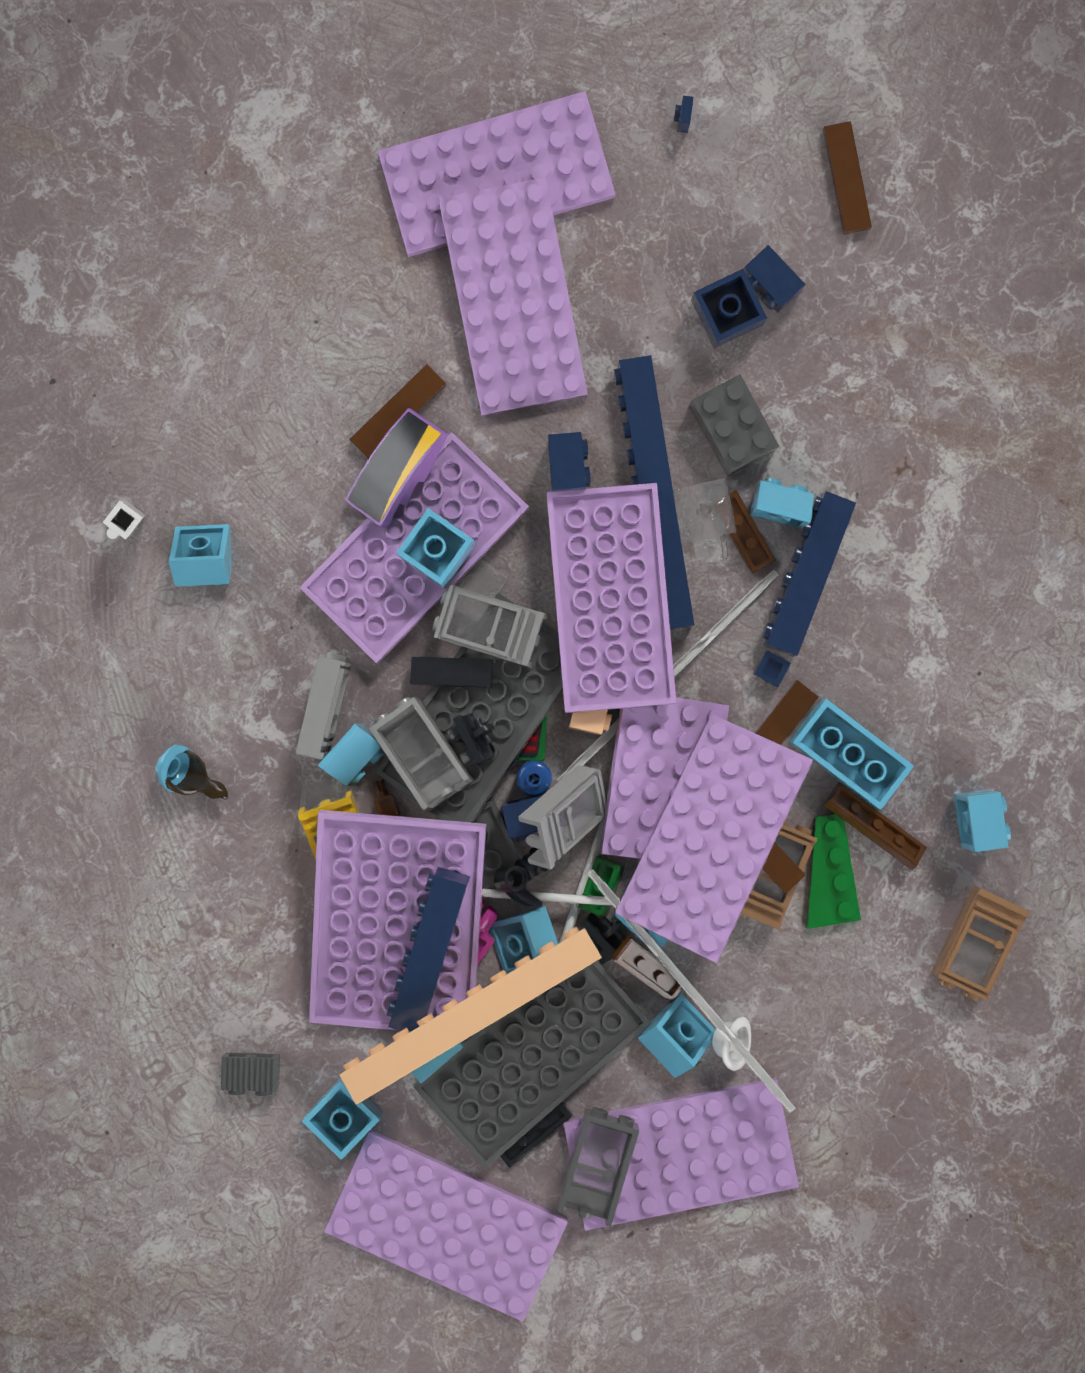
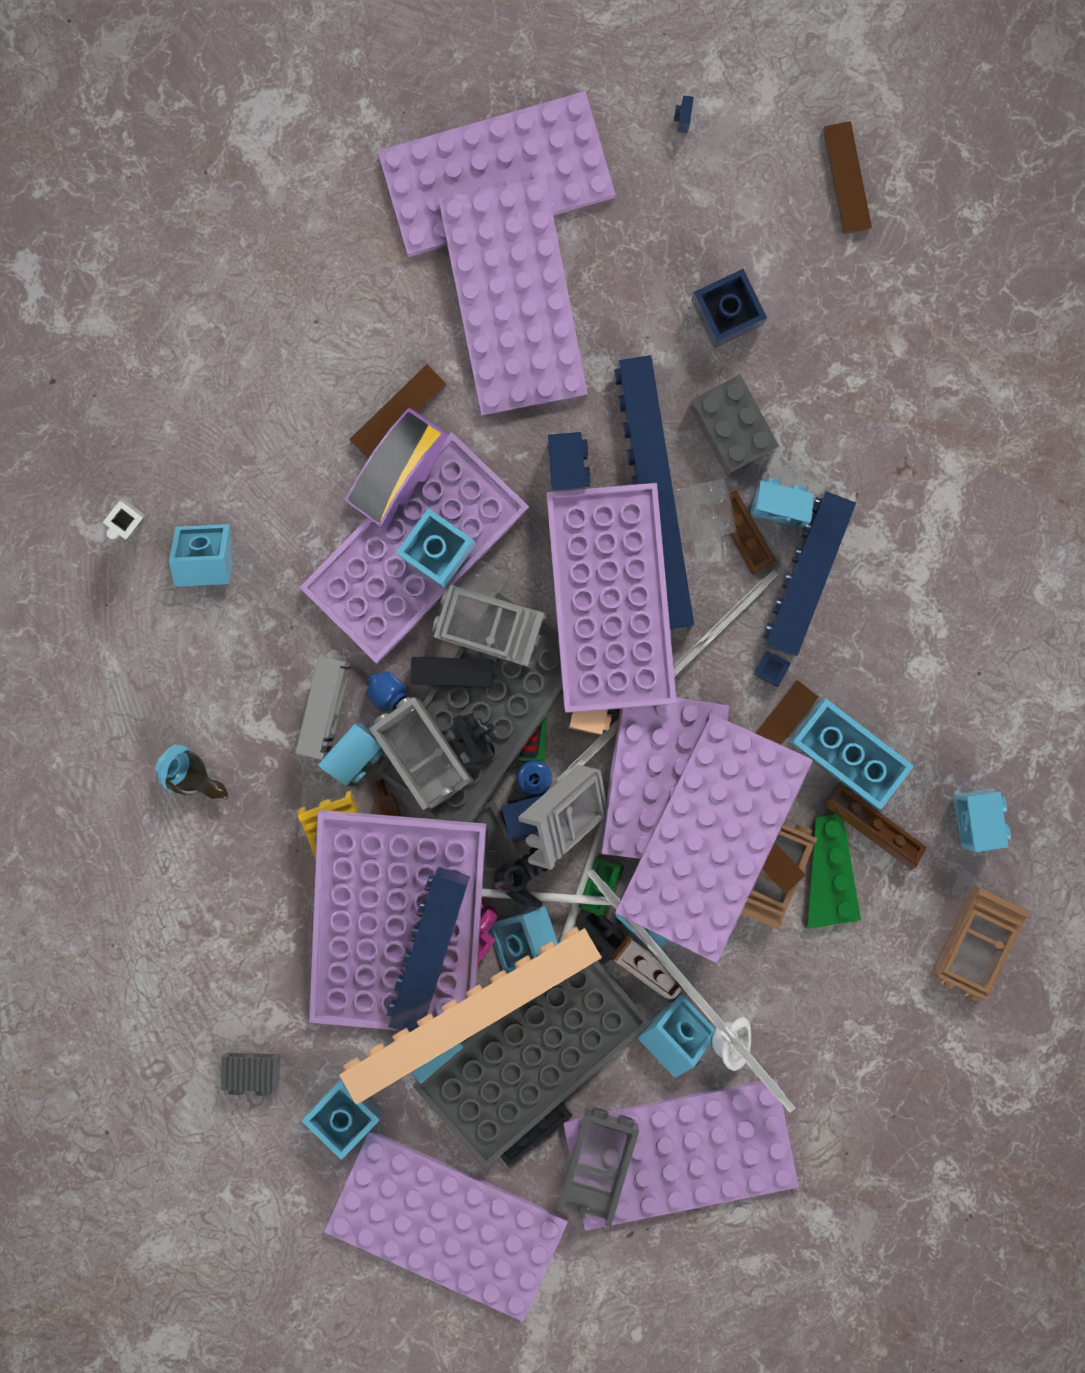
dark blue brick [744,245,806,313] -> none
none -> blue head [366,671,407,712]

